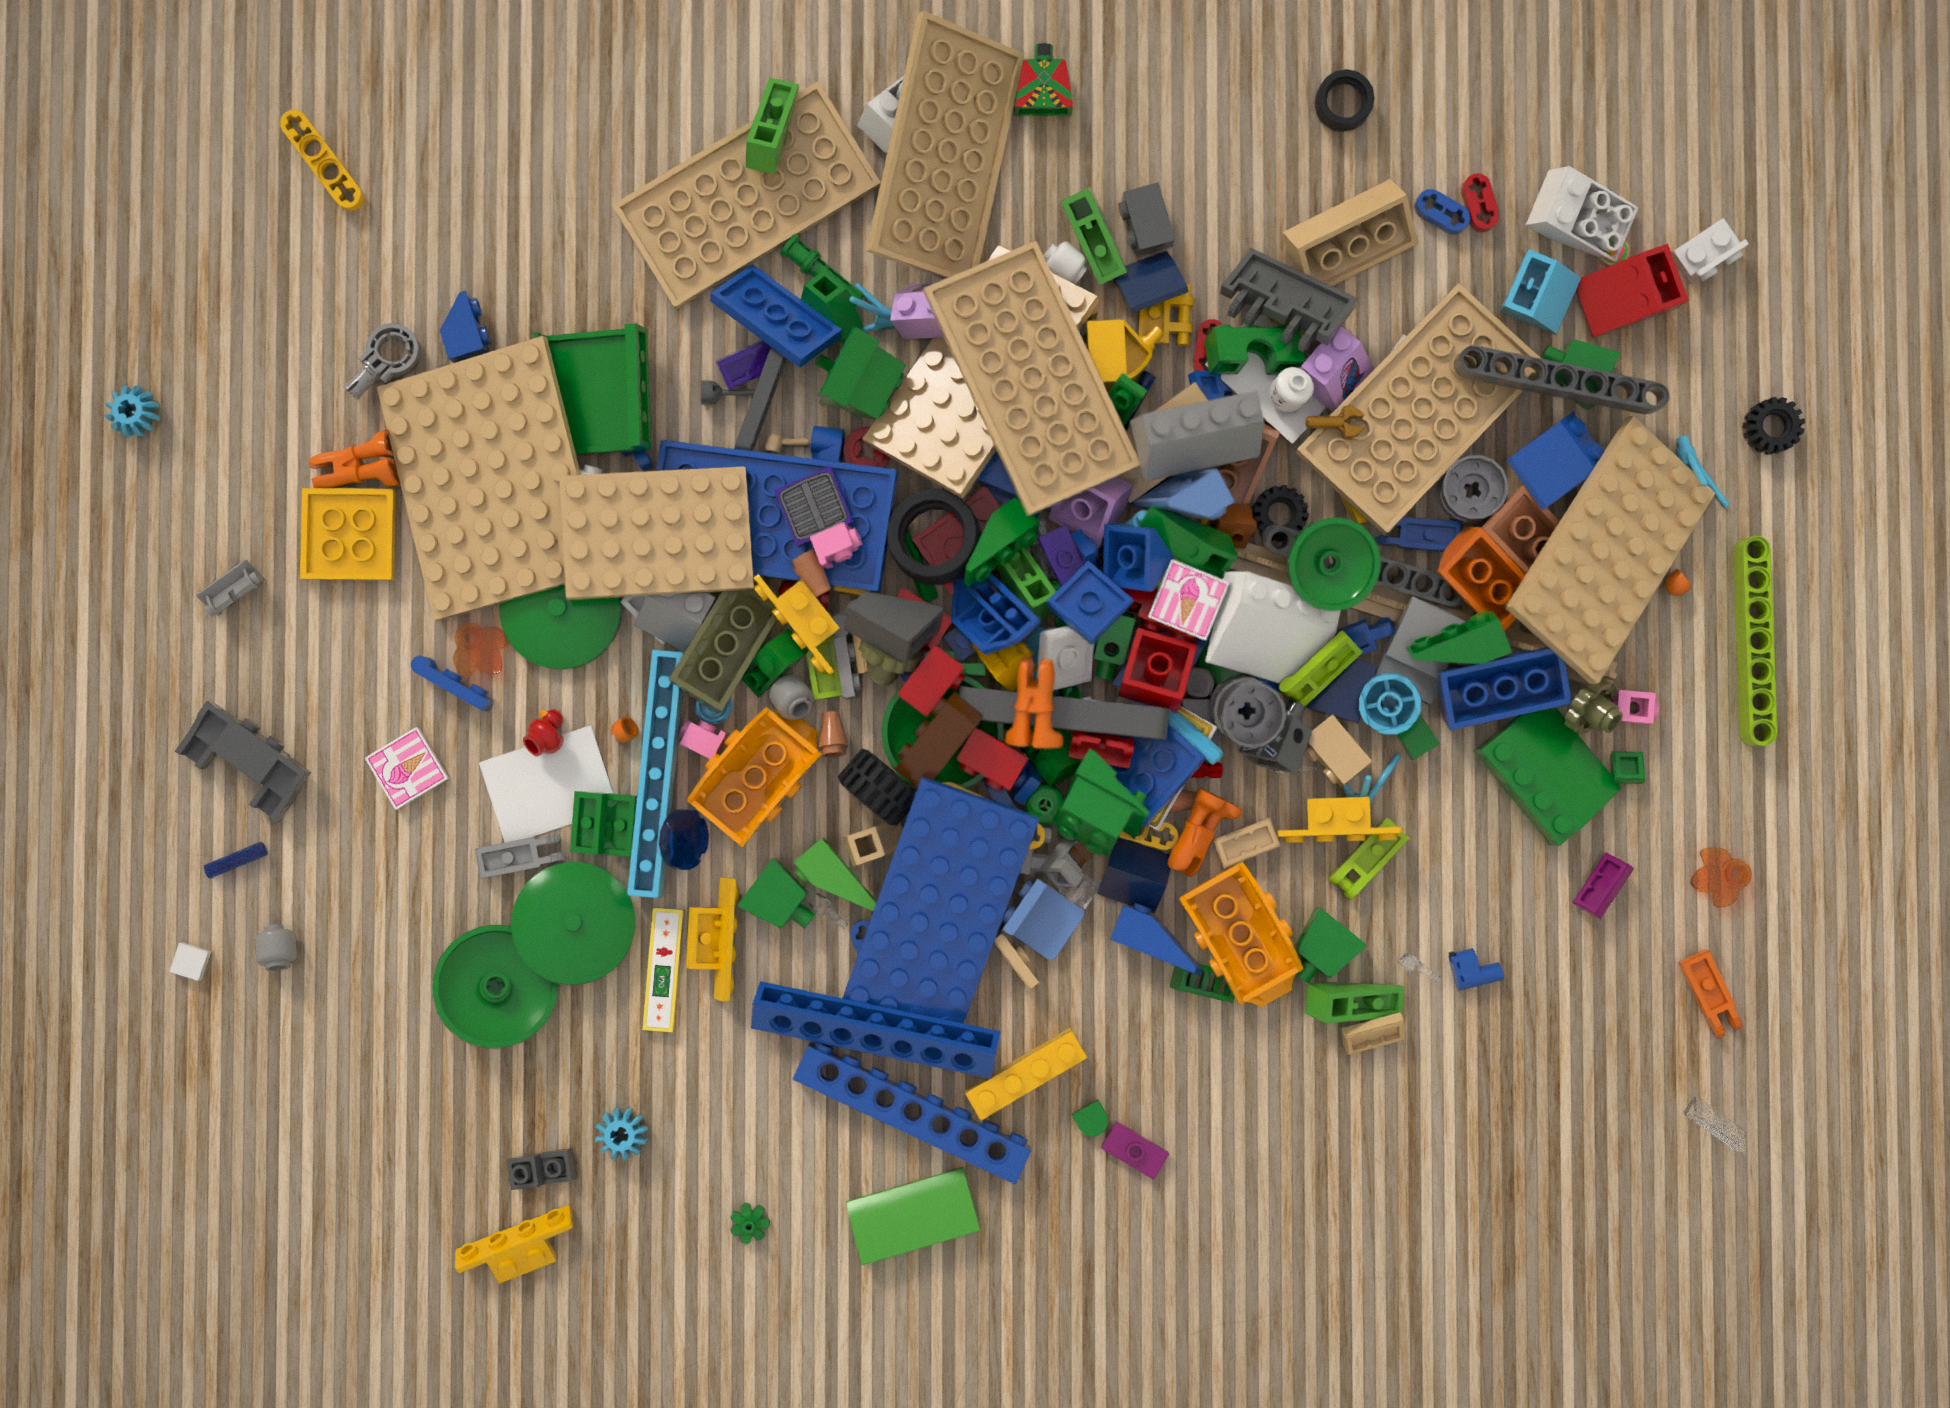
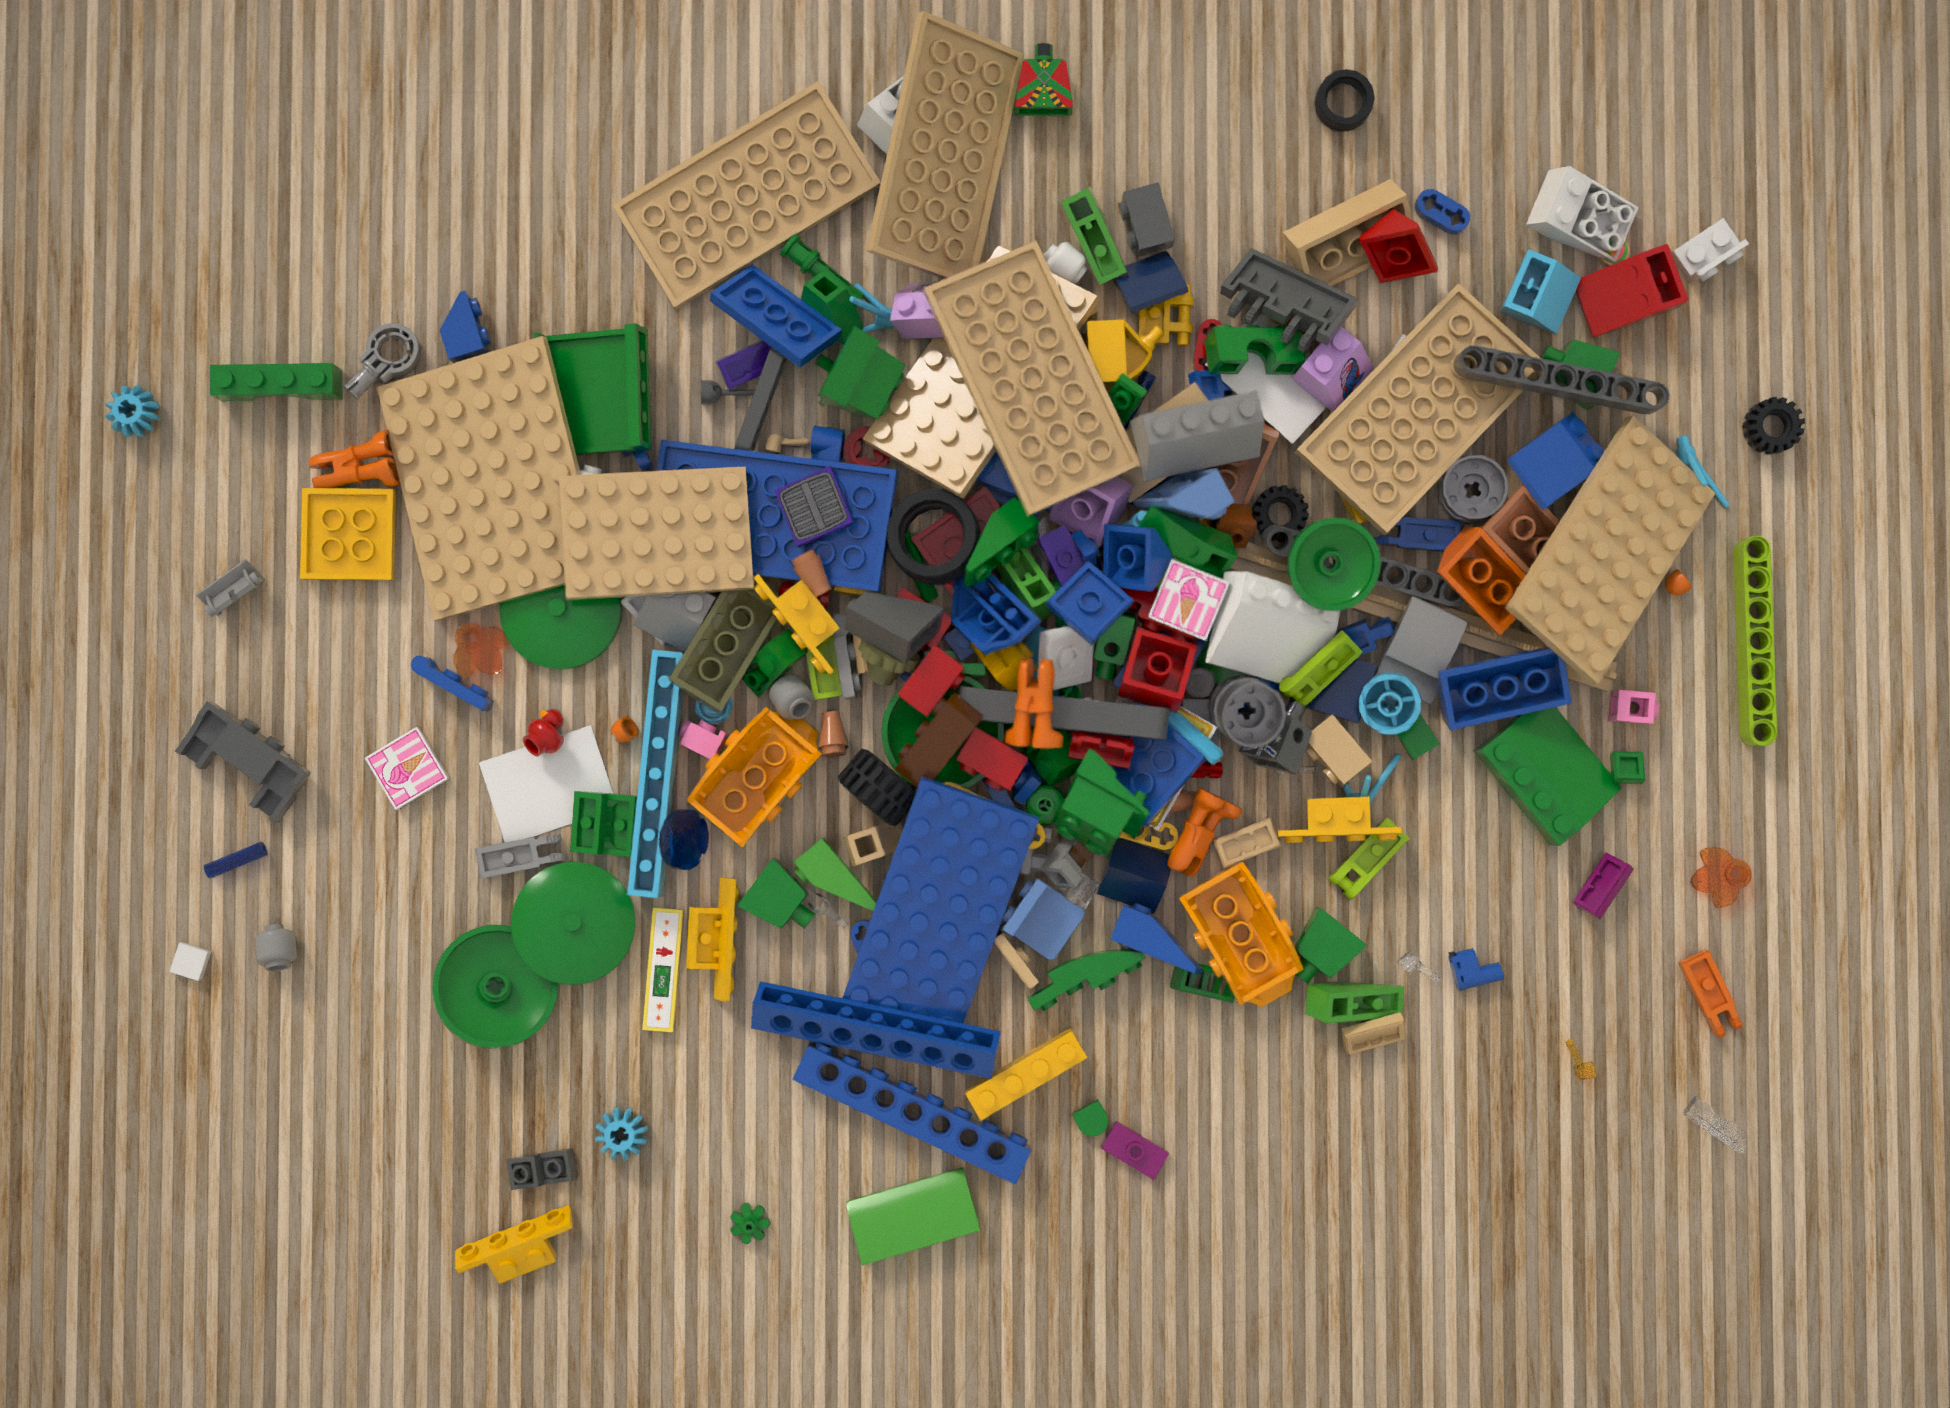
yellow beam [280,110,365,211] -> none
bright green slope [745,78,799,174] -> none
bright pink brick [810,522,862,569] -> none
white head [1269,367,1314,412] -> none
pearl gold bar [1305,406,1365,439] -> none
green slope [1406,611,1512,664] -> none
red beam [1461,173,1499,232] -> none
olive plant [1565,677,1623,735] -> none
none -> green arch [210,363,342,401]
none -> green slope [1027,949,1146,1011]
none -> red slope [1359,209,1439,283]
none -> clear yellow hand [1565,1039,1596,1080]

